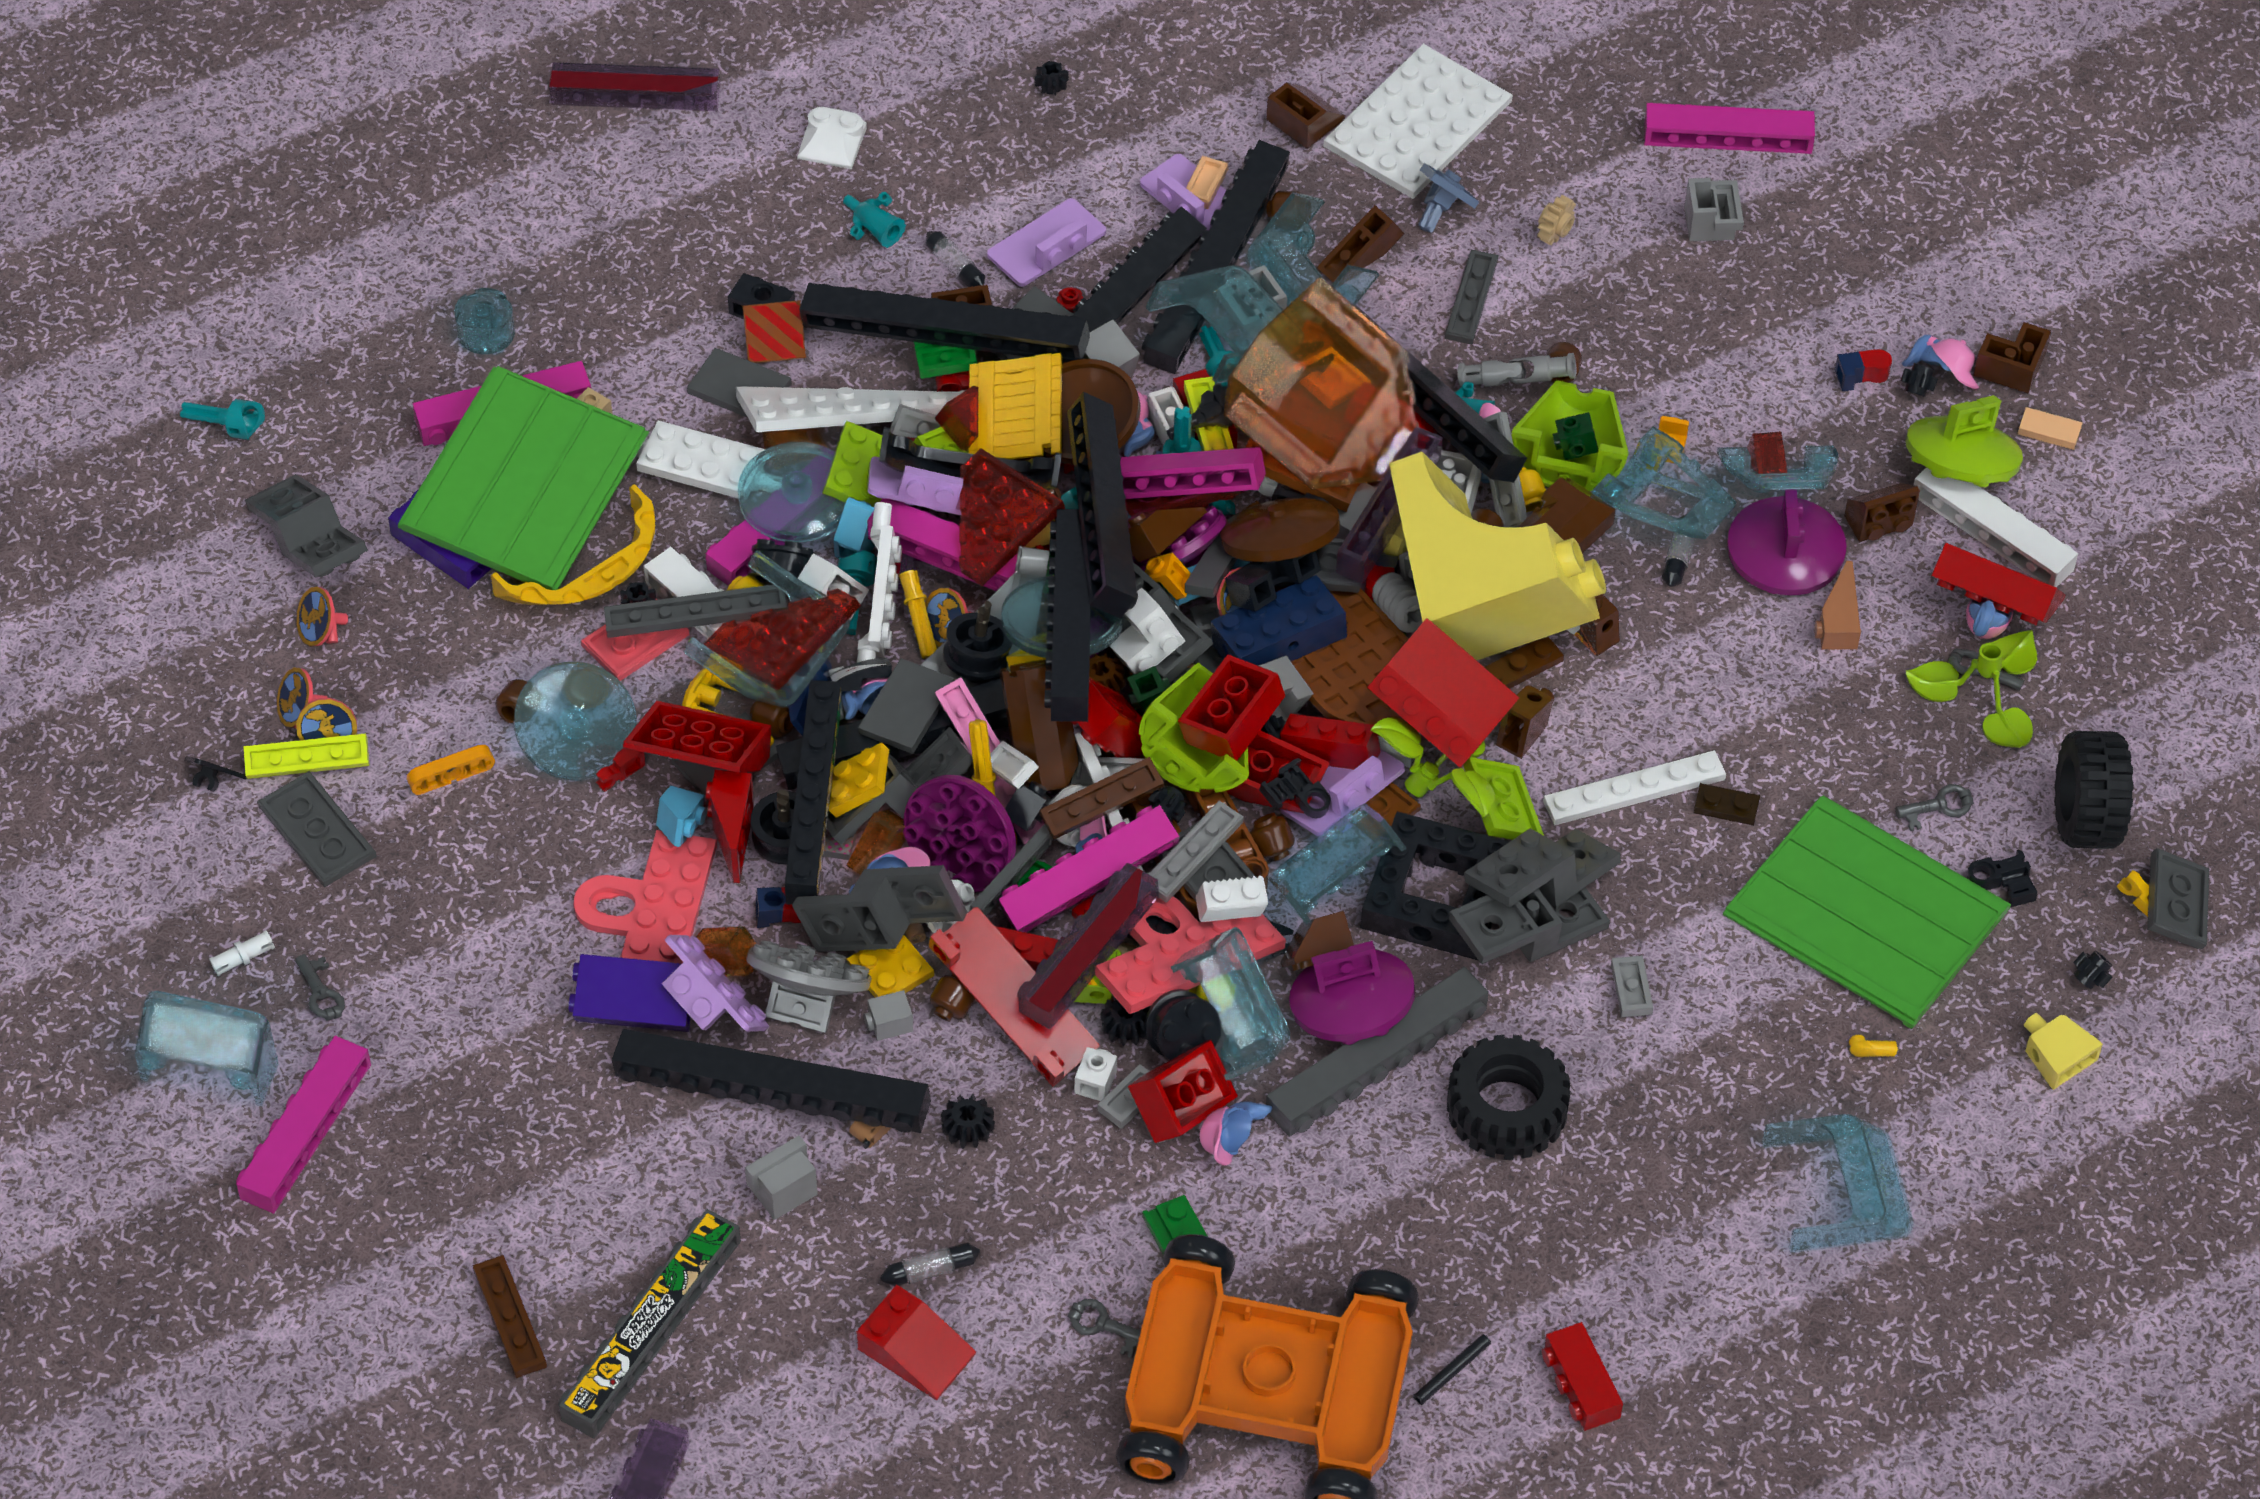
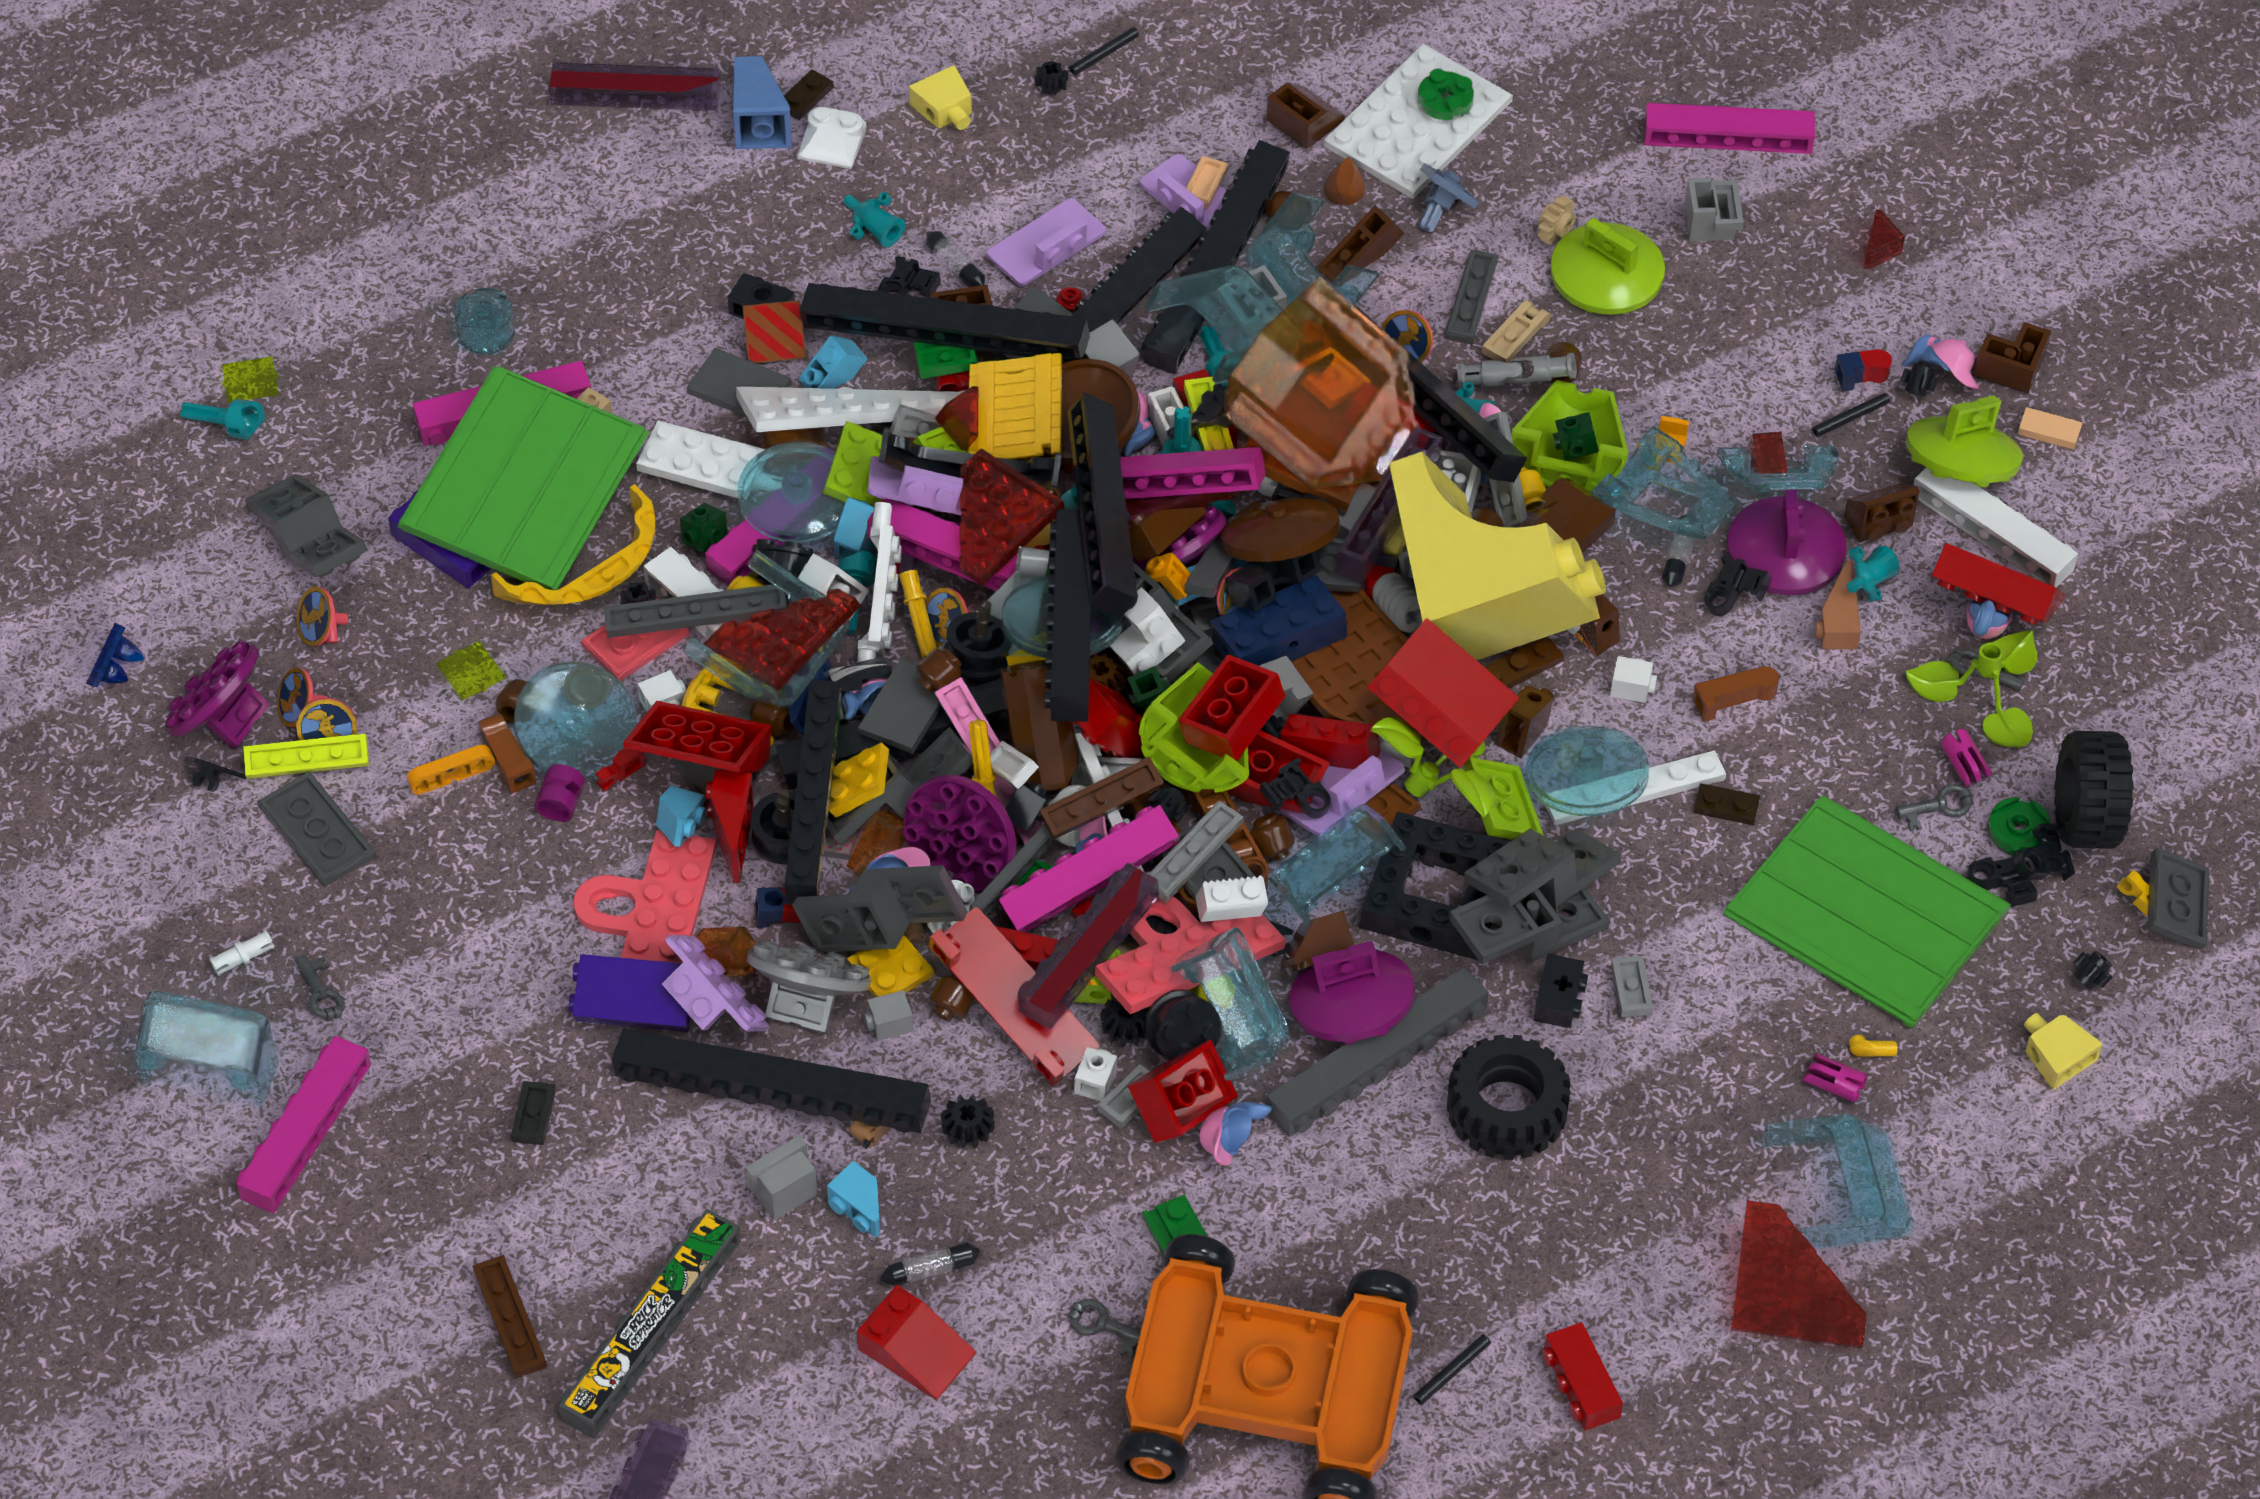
none -> clear blue tile [86,623,145,687]
none -> magenta bracket [165,639,270,749]
none -> clear neon green piece [222,356,279,403]
none -> clear neon green piece [436,641,506,701]
none -> dark orange leg [478,712,536,794]
none -> pearl dark grey plate [511,1081,556,1145]
none -> magenta wheel [534,764,585,822]
none -> white brick [637,670,686,712]
none -> dark green brick [680,503,728,553]
none -> medium blue slope [733,56,792,149]
none -> dark brown plate [784,69,834,121]
none -> medium azure slope [798,335,868,389]
none -> medium azure slope [827,1161,880,1238]
none -> black piece [877,256,941,298]
none -> light yellow torso [909,65,972,130]
none -> reddish brown head [917,648,962,693]
none -> black piece [1069,27,1139,76]
none -> dark orange piece [1324,157,1365,205]
none -> shield [1381,310,1433,362]
none -> green plate [1418,69,1474,120]
none -> tan plate [1482,300,1551,363]
none -> clear light blue dish [1526,726,1649,816]
none -> black brick [1534,953,1588,1028]
none -> lime bracket [1550,217,1665,315]
none -> white brick [1610,656,1657,703]
none -> dark orange leg [1692,666,1780,722]
none -> black piece [1704,556,1771,616]
none -> clear red plate [1731,1200,1867,1348]
none -> dark pink arm [1802,1053,1867,1103]
none -> black piece [1812,393,1890,437]
none -> teal piece [1847,546,1900,602]
none -> clear red slope [1864,209,1905,269]
none -> dark pink arm [1941,729,1992,787]
none -> green plate [1988,797,2050,856]
none -> black piece [2014,823,2075,881]

